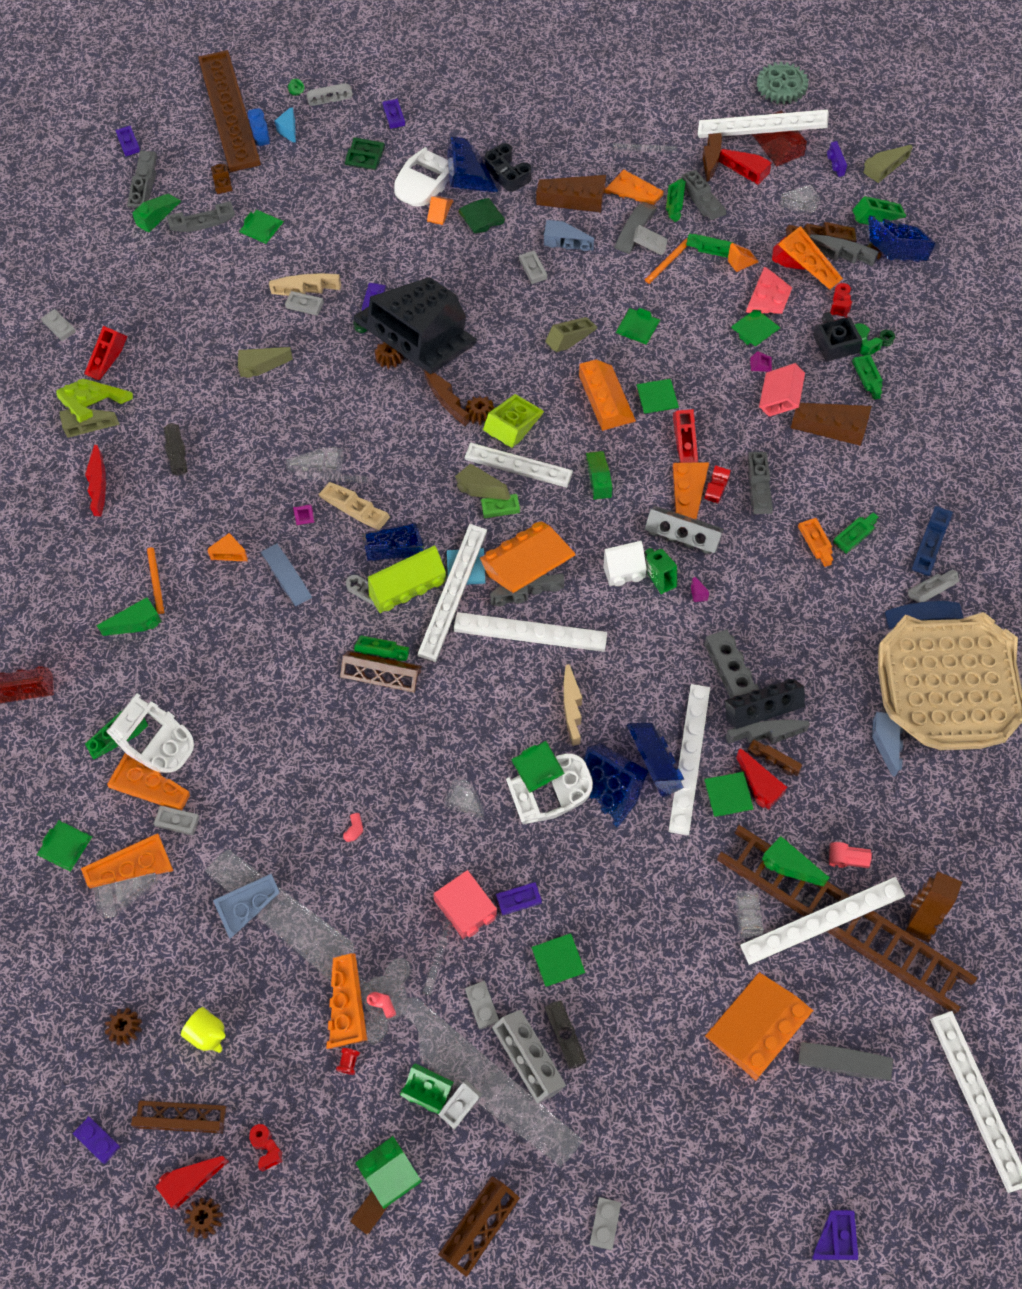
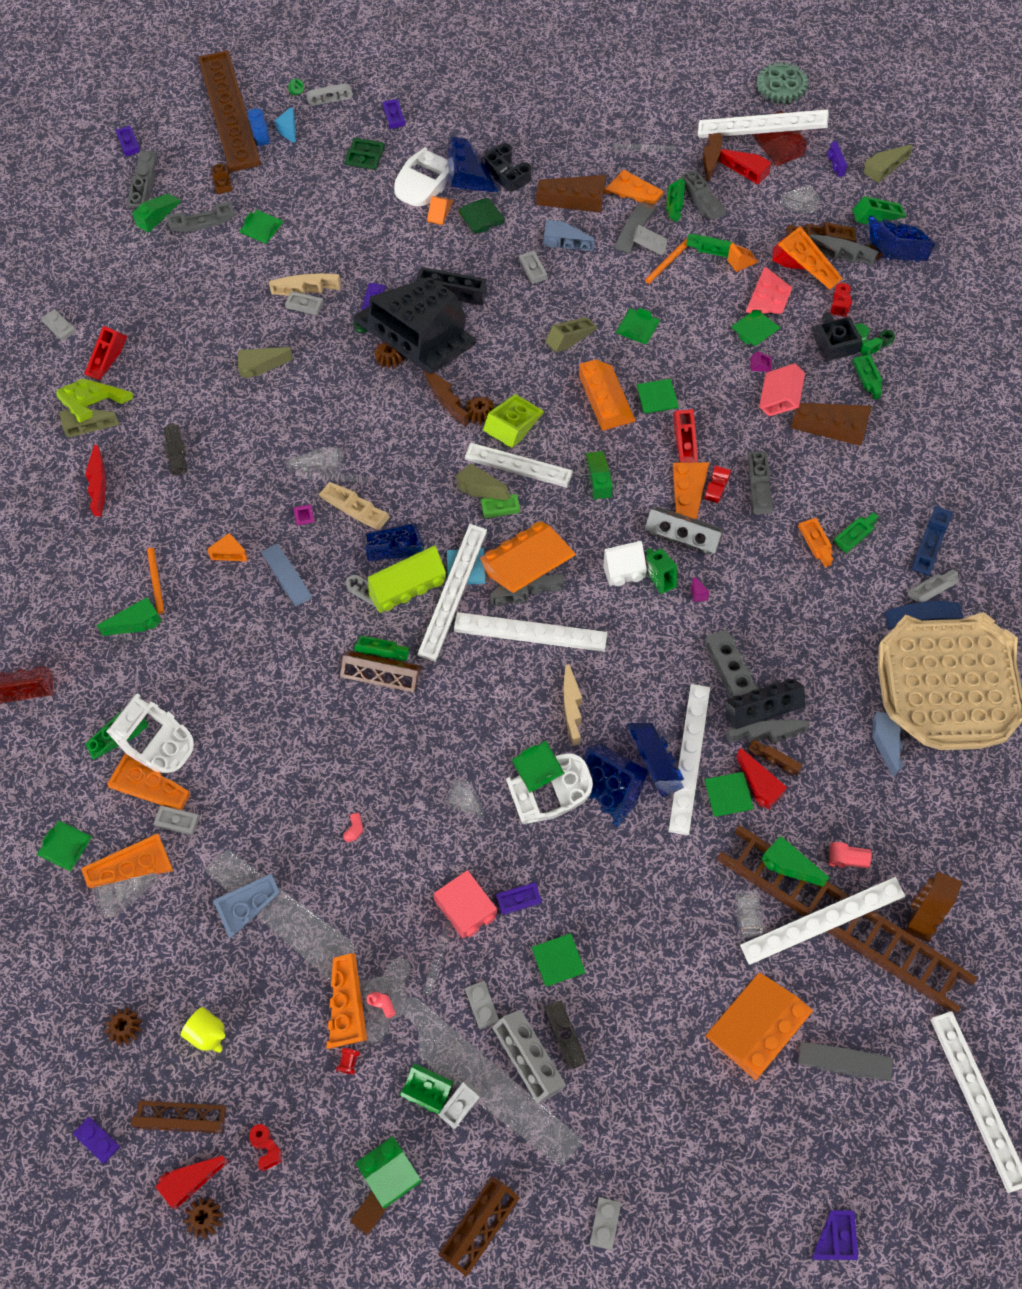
none -> black brick [416,267,487,305]

